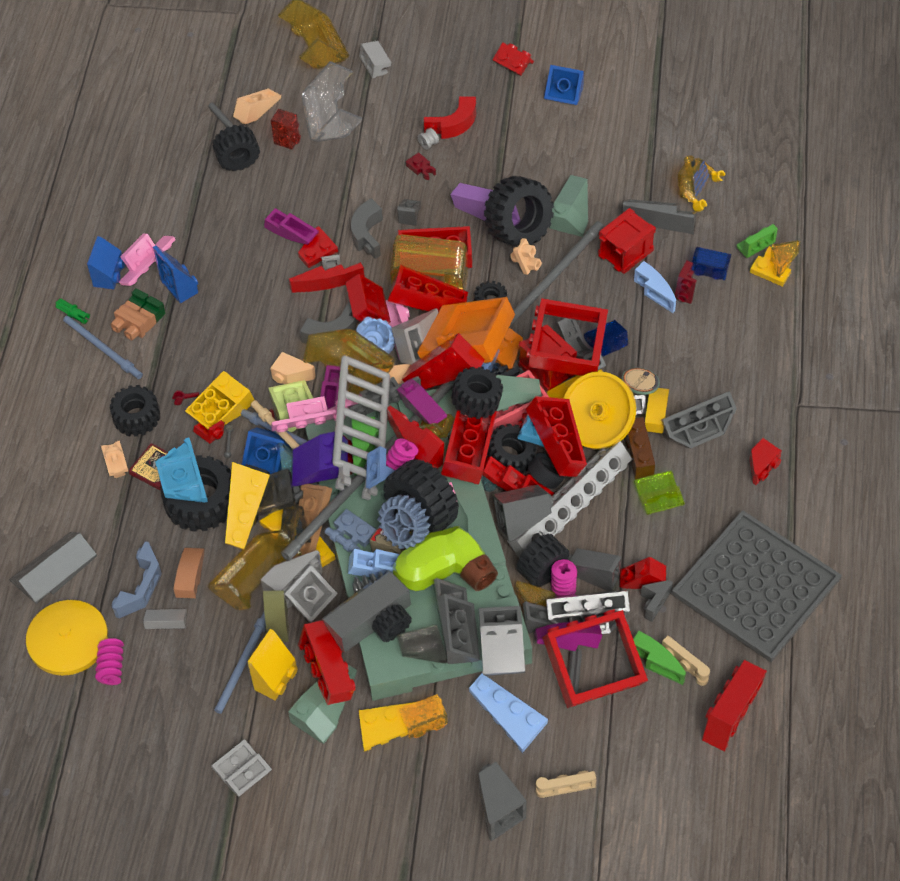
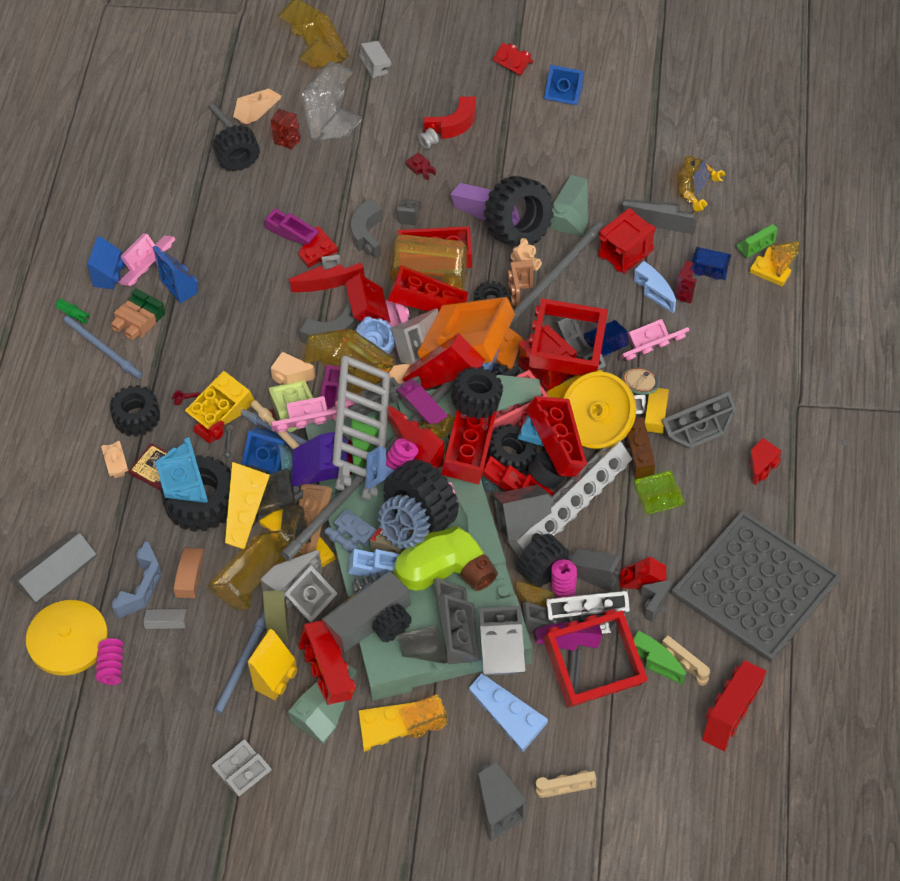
none -> nougat bracket [508,260,534,308]
none -> bright pink bracket [619,319,690,361]

